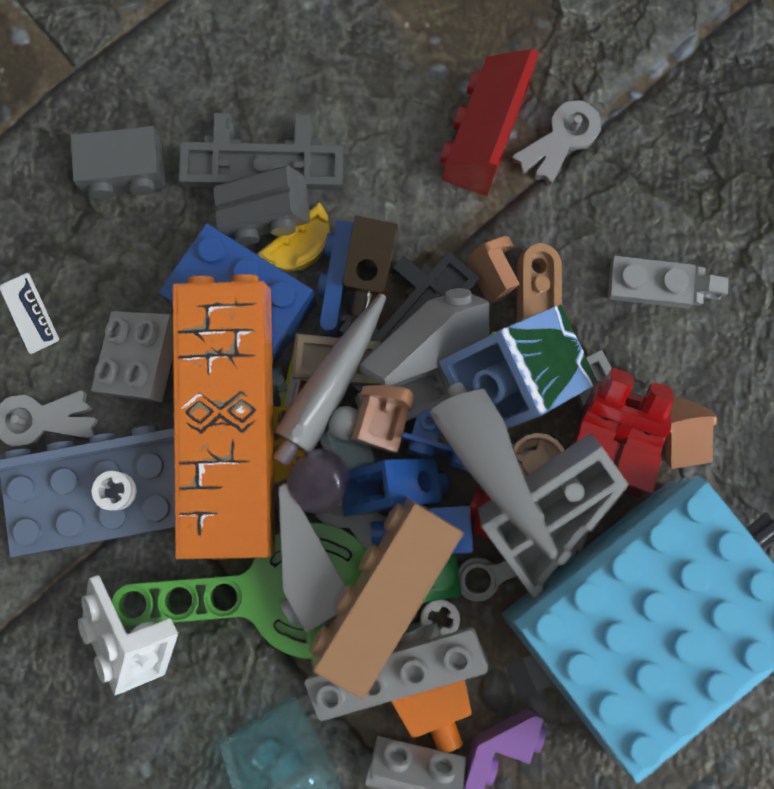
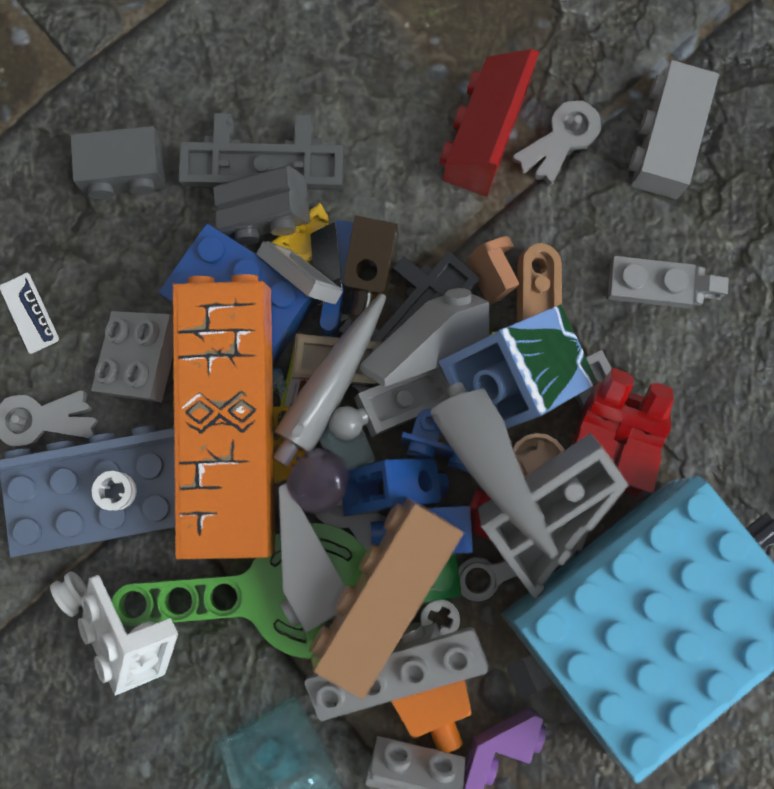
nougat tile [351,385,414,453] -> none
nougat tile [665,397,717,469] -> none
none -> white bush [50,571,87,617]
none -> light grey tile [256,241,343,305]
none -> black sticker [310,222,342,305]
none -> light grey brick [629,60,719,200]

